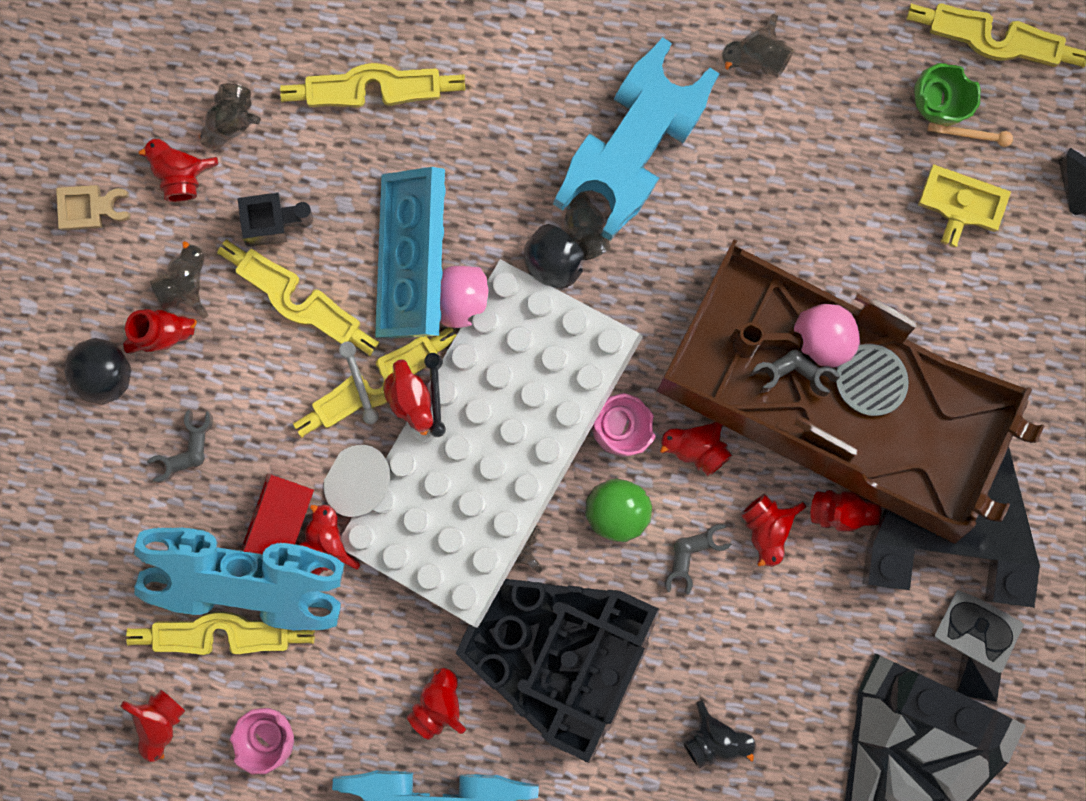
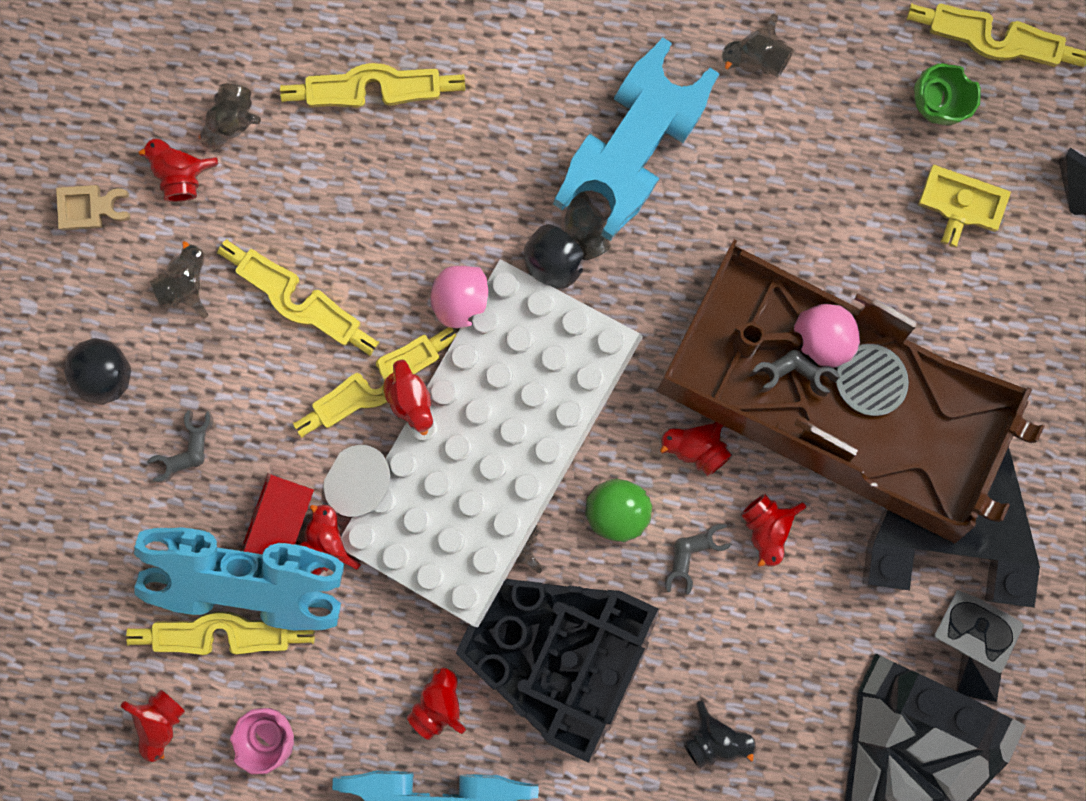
red animal [123,309,197,354] -> none
black brick [237,192,313,247] -> none
light grey hinge [339,341,379,424] -> none
medium azure plate [375,167,446,339] -> none
black hinge [424,353,446,437] -> none
bright pink hair [592,393,656,457] -> none
red animal [810,490,882,532] -> none
light nougat hinge [928,123,1013,147] -> none

